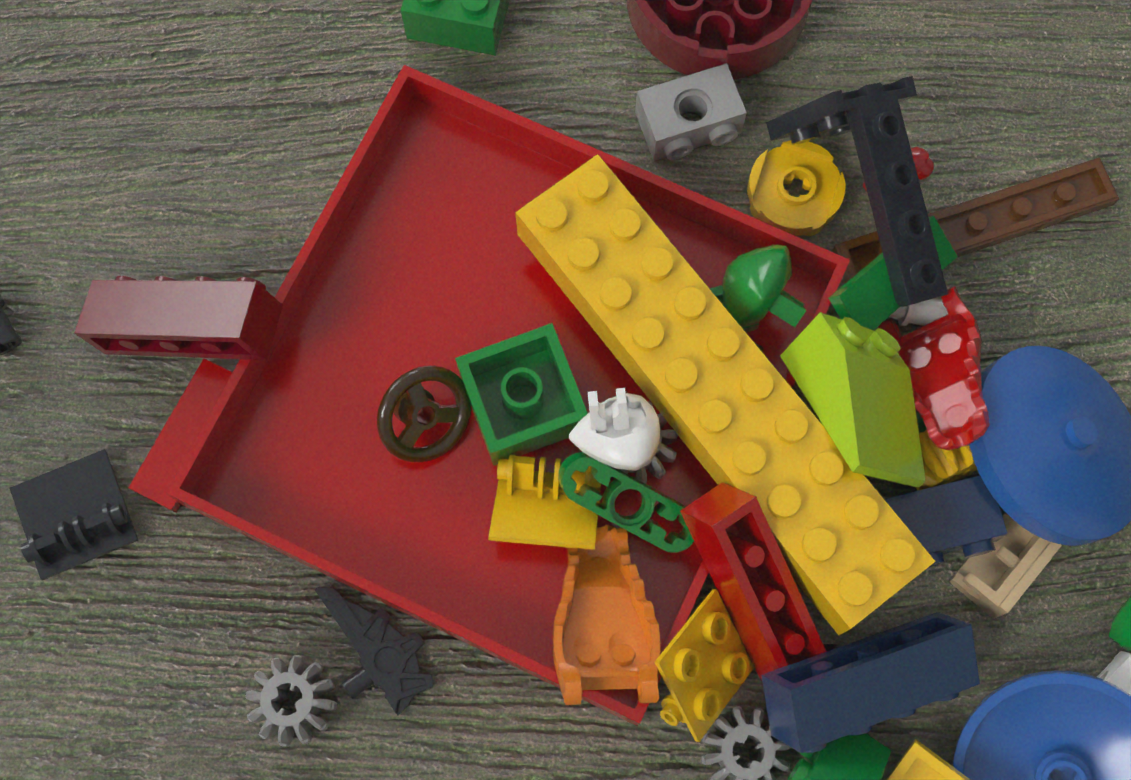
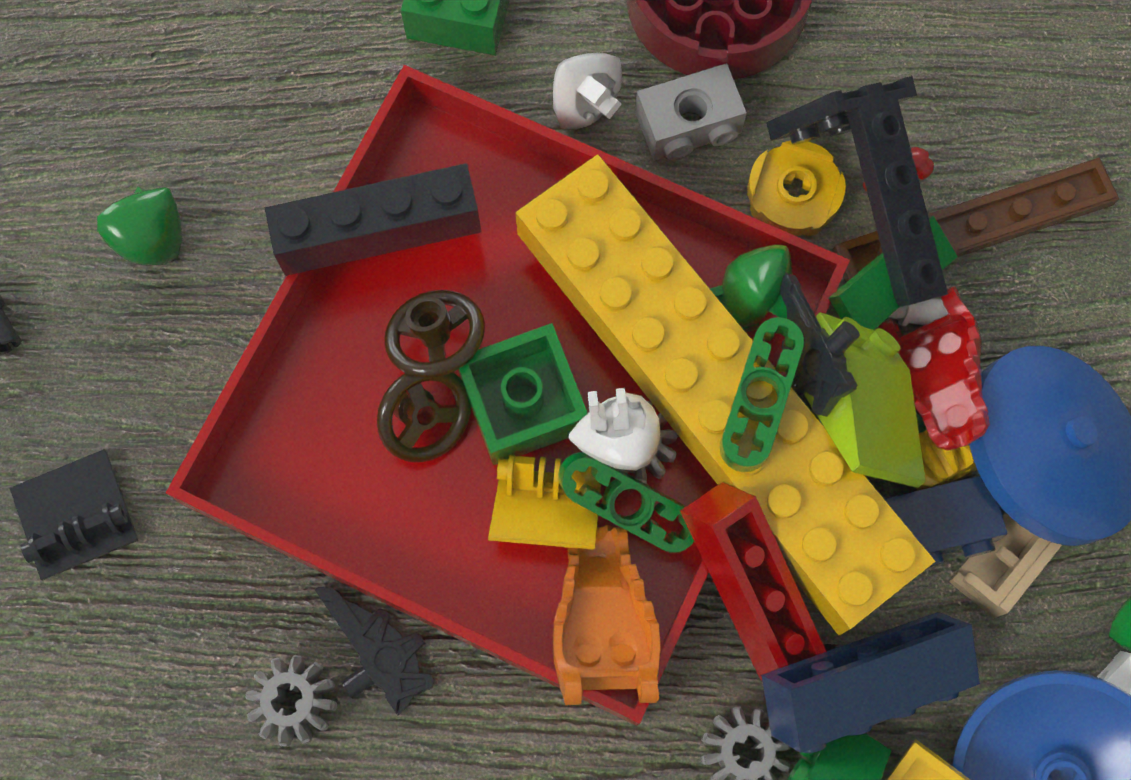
brick [74,276,283,360] -> none
red tile [128,358,232,513] -> none
yellow hinge [655,589,754,742] -> none
none -> green piece [97,186,183,266]
none -> black brick [264,163,482,276]
none -> dark brown piece [384,290,485,378]
none -> white piece [553,53,622,129]
none -> green beam [720,317,804,472]
none -> black piece [780,273,860,416]

